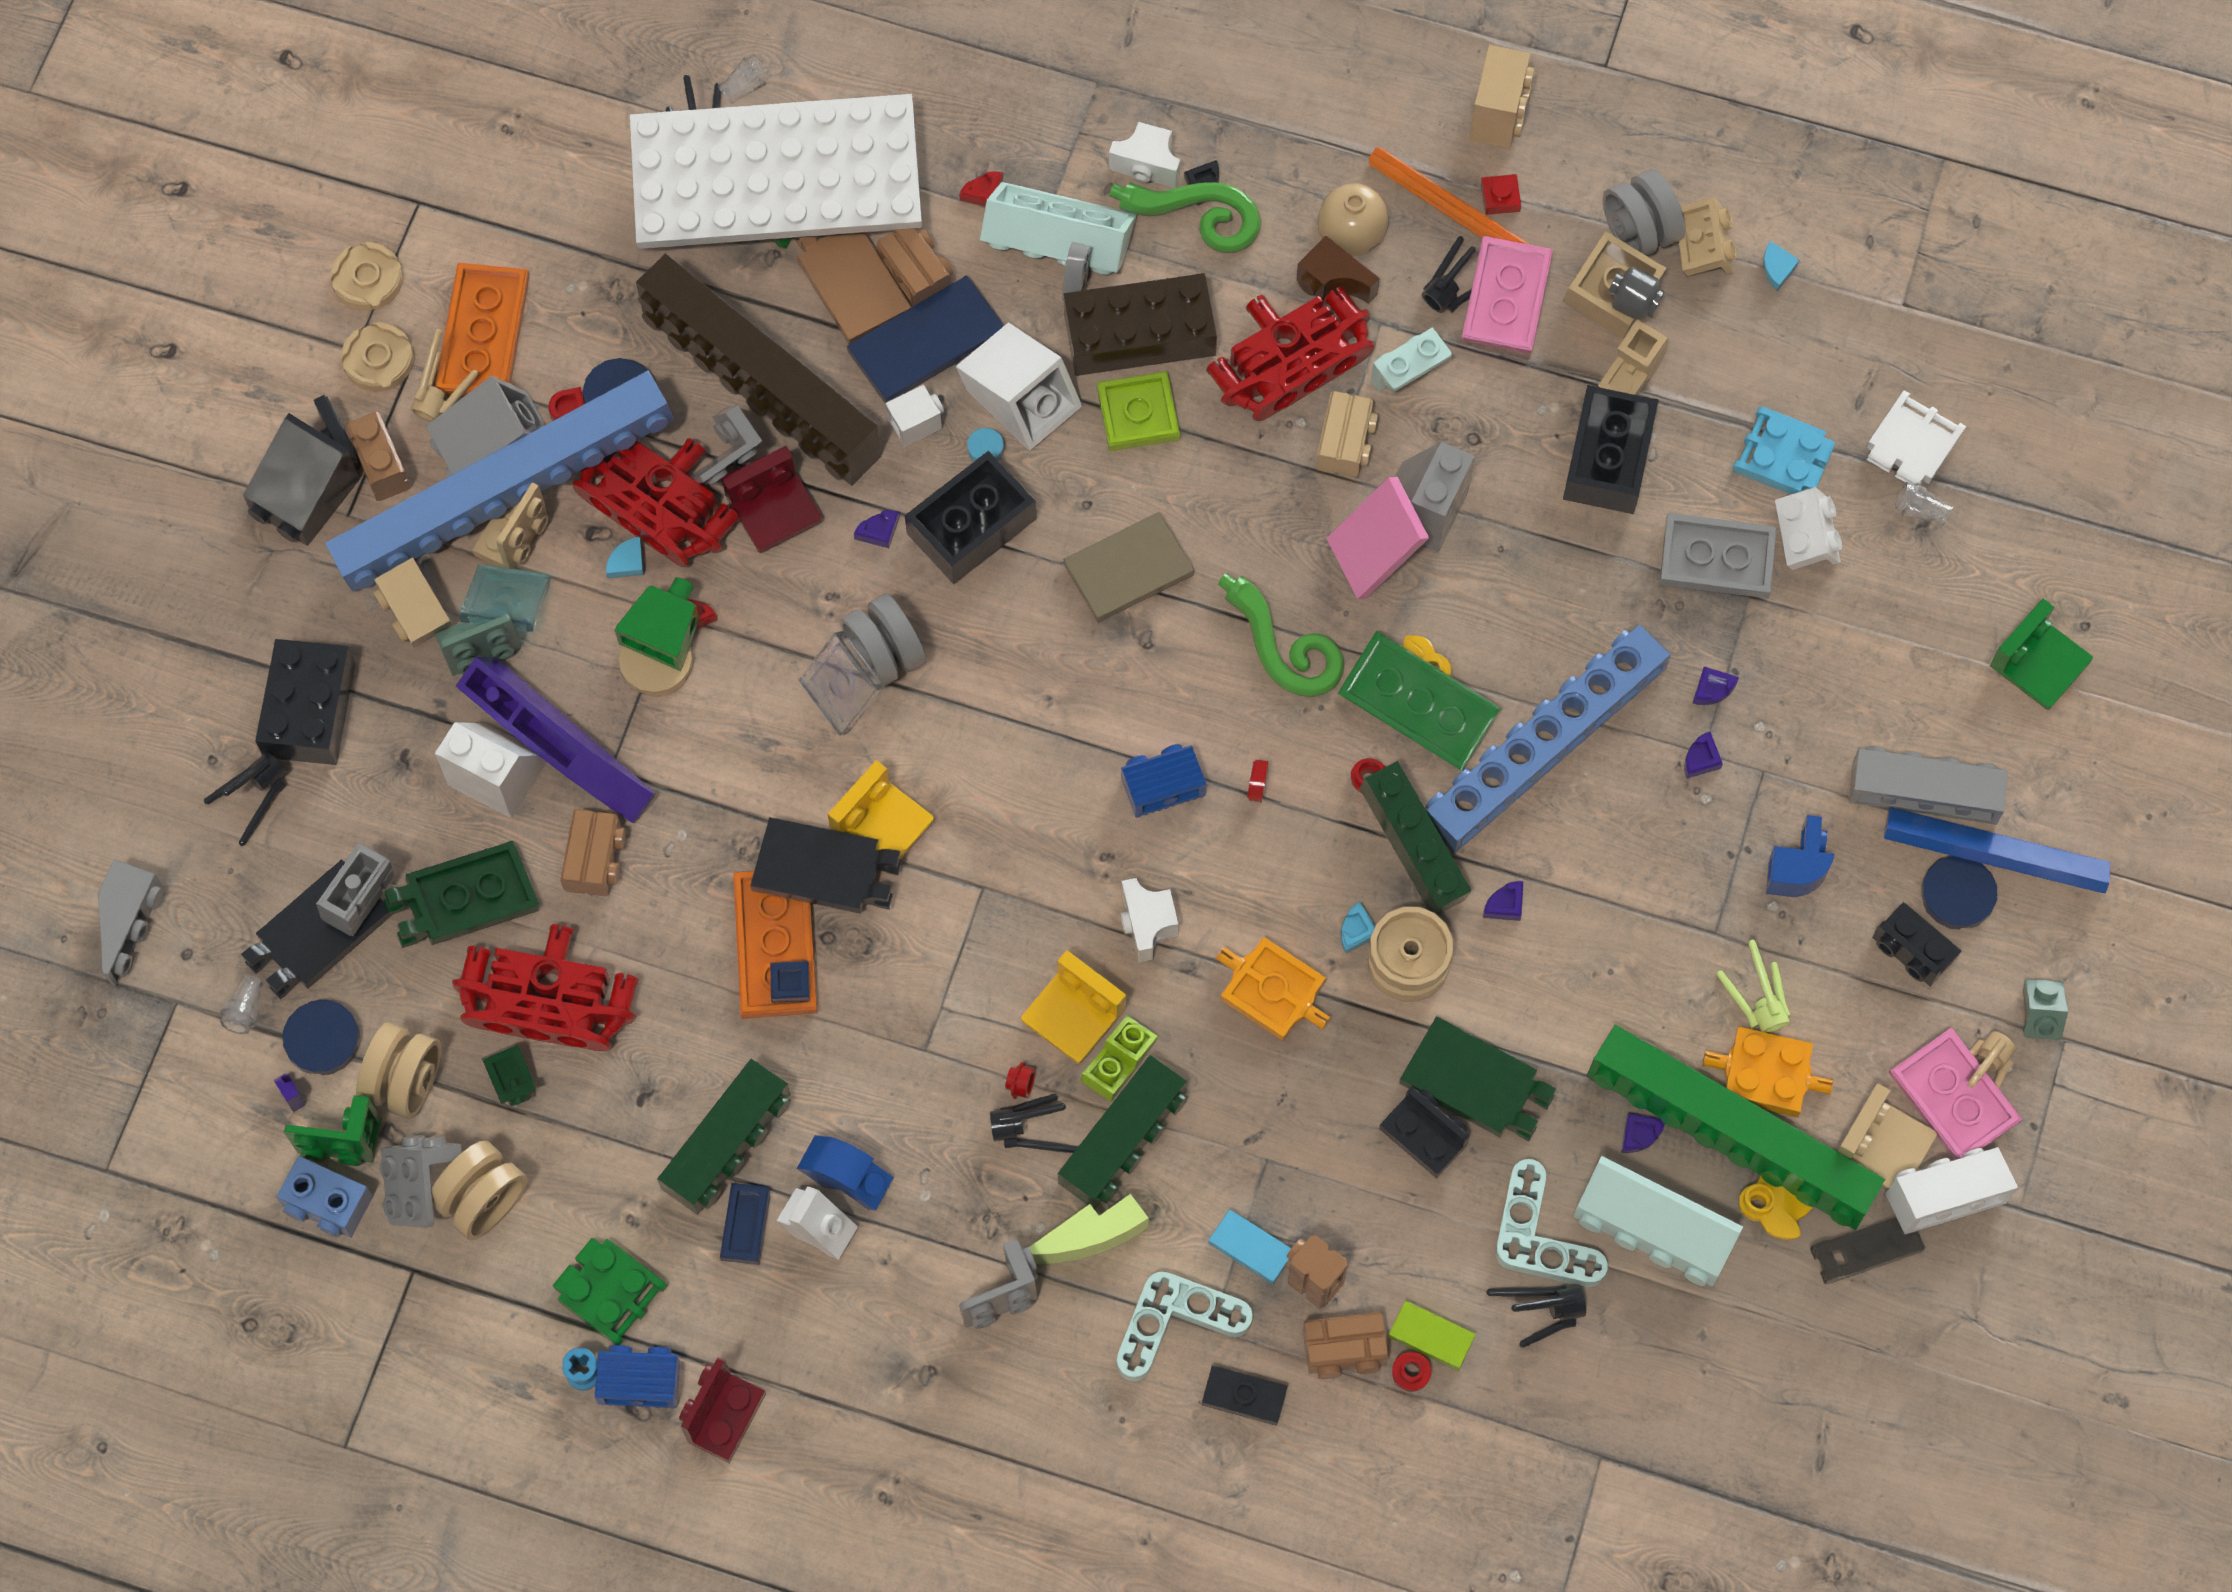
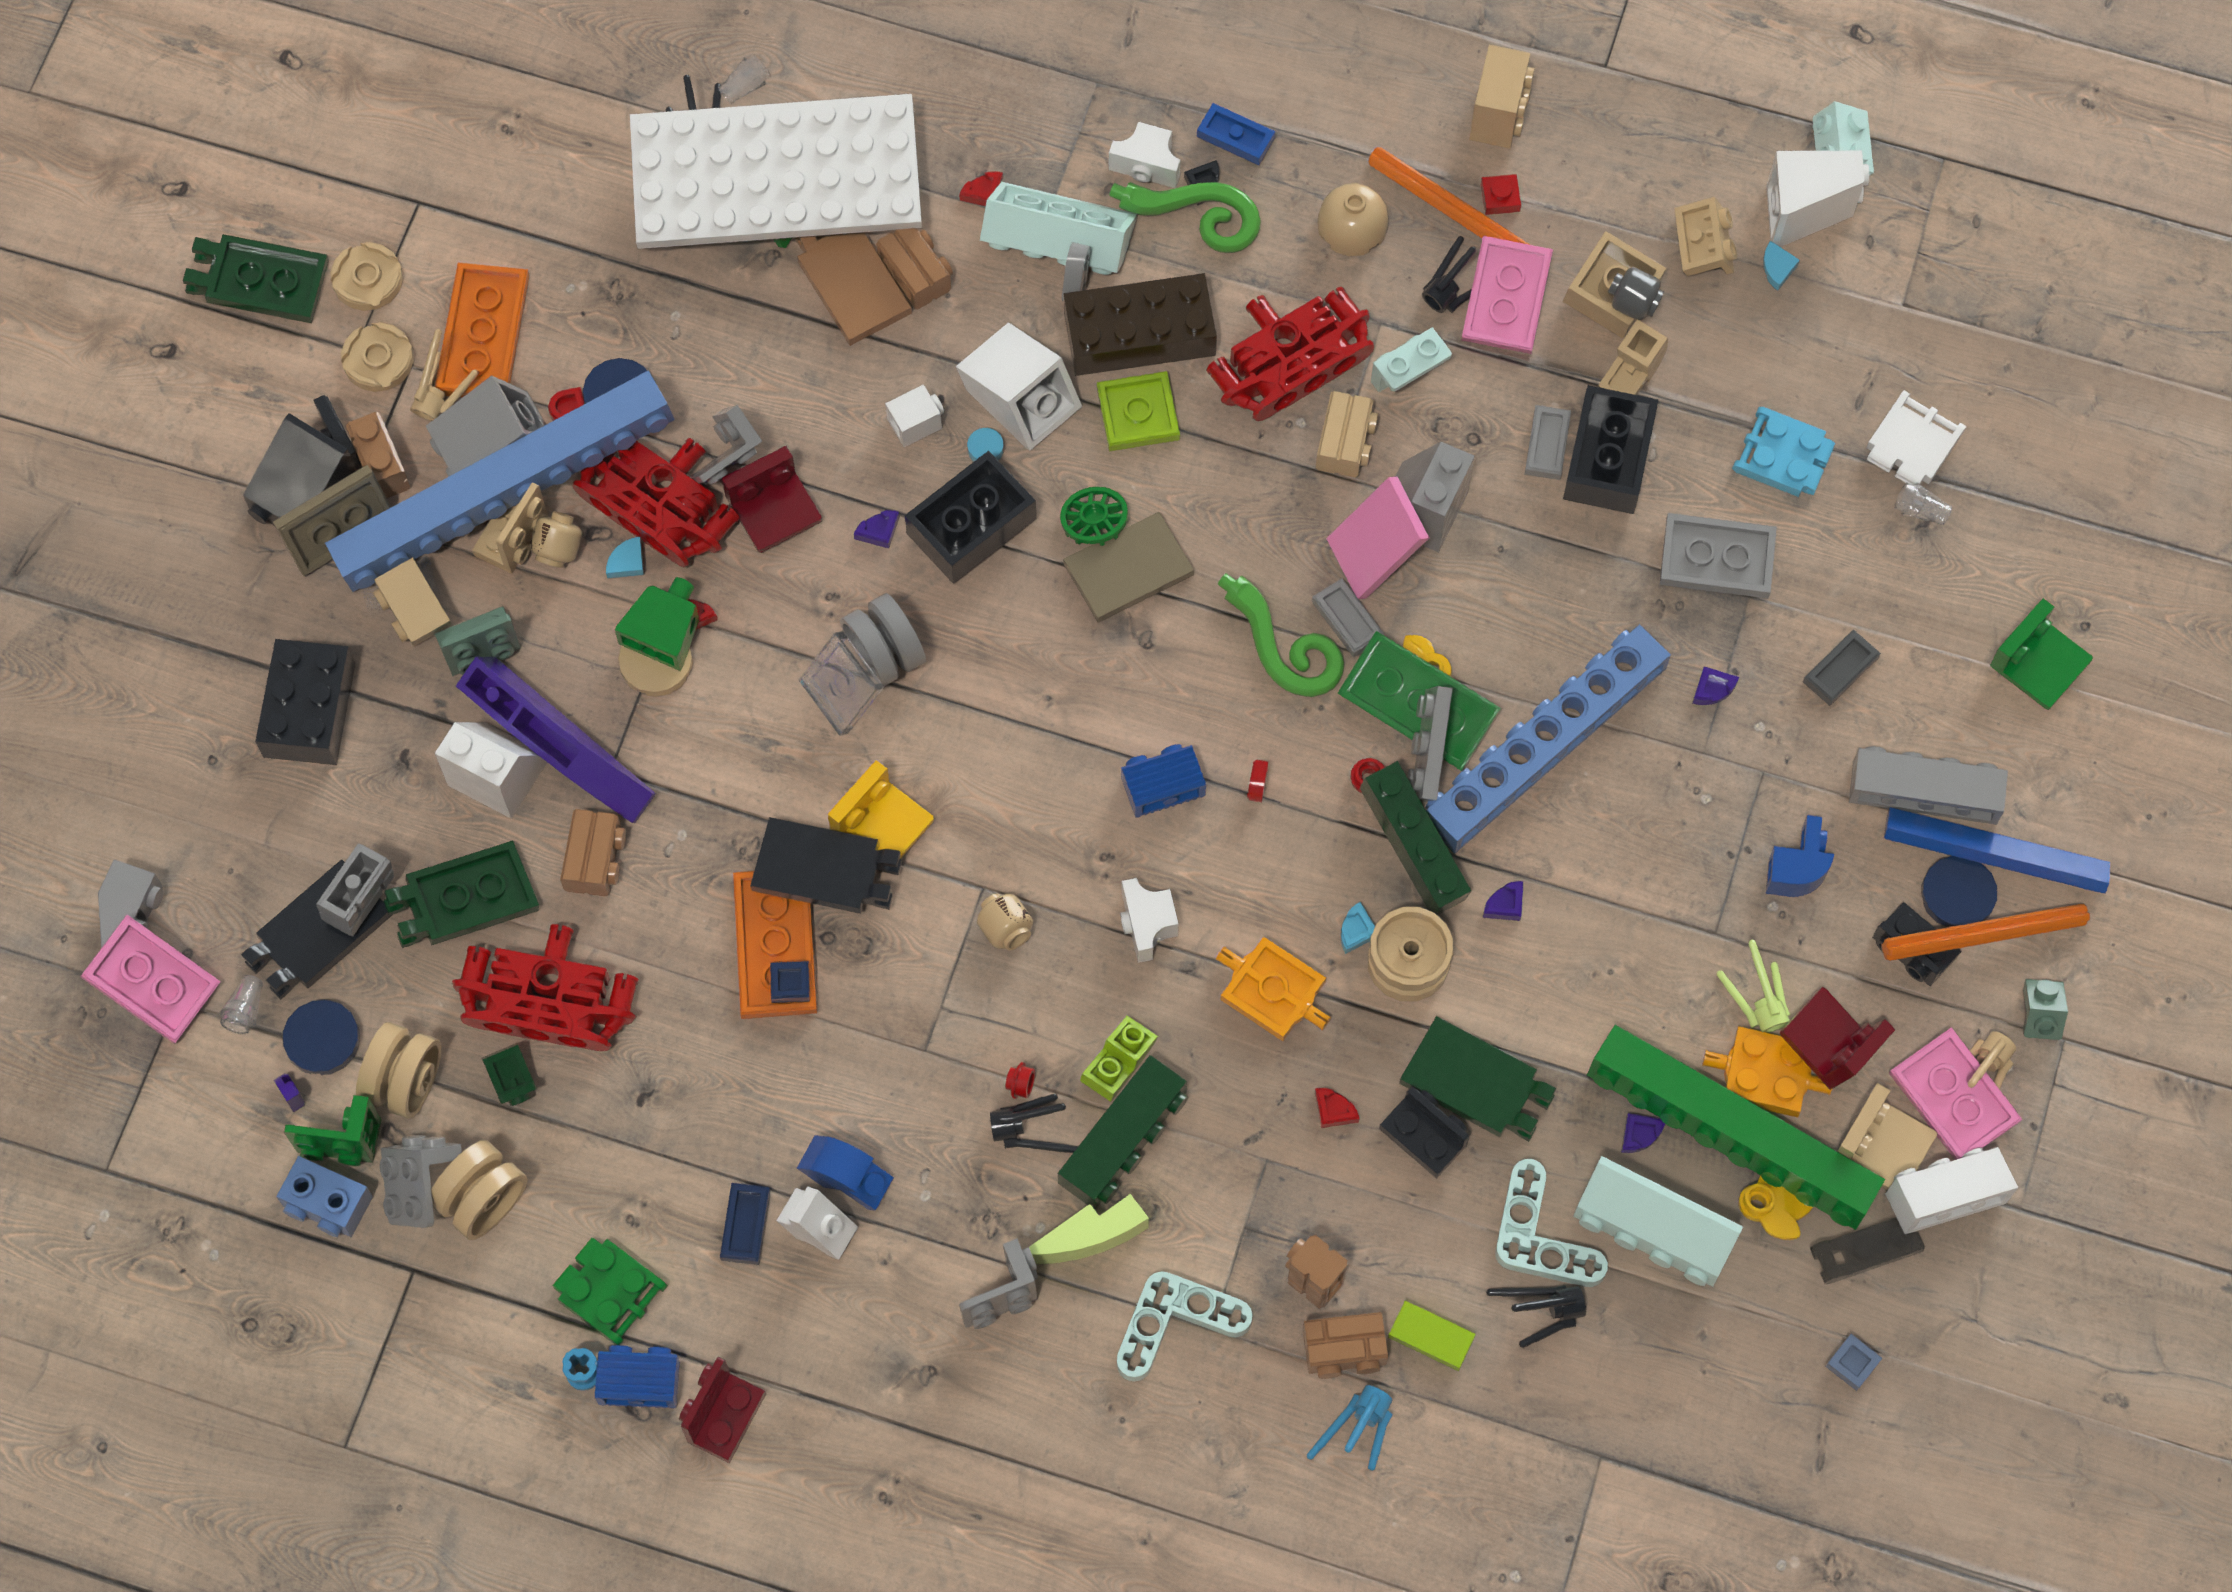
black plant [204,752,287,846] -> none
clear light blue tile [460,564,550,632] -> none
dark brown brick [636,253,881,486] -> none
dark green brick [657,1058,791,1215] -> none
dark blue tile [847,275,1004,403] -> none
yellow bracket [1021,950,1126,1064] -> none
black plate [1201,1365,1288,1426] -> none
medium azure tile [1208,1209,1291,1285] -> none
reddish brown arch [1296,236,1380,304] -> none
red plate [1392,1352,1431,1392] -> none
light grey wheel [1602,168,1686,256] -> none
dark purple tile [1684,731,1723,779] -> none
white bracket [1775,487,1842,570] -> none
none -> bright pink tile [80,915,221,1044]
none -> dark green tile [183,234,329,324]
none -> dark tan tile [273,465,391,576]
none -> tan head [530,511,582,568]
none -> tan head [977,893,1033,950]
none -> green wheel [1060,487,1128,546]
none -> blue plate [1197,103,1275,165]
none -> dark azure plant [1307,1385,1393,1471]
none -> light grey tile [1312,578,1384,658]
none -> red tile [1315,1088,1360,1128]
none -> light grey plate [1407,686,1452,802]
none -> light grey tile [1524,405,1571,480]
none -> white slope [1766,150,1869,247]
none -> dark red bracket [1780,987,1895,1090]
none -> dark grey tile [1803,629,1881,706]
none -> light aqua bracket [1813,101,1874,176]
none -> sand blue plate [1825,1334,1882,1391]
none -> orange axle [1881,904,2090,961]

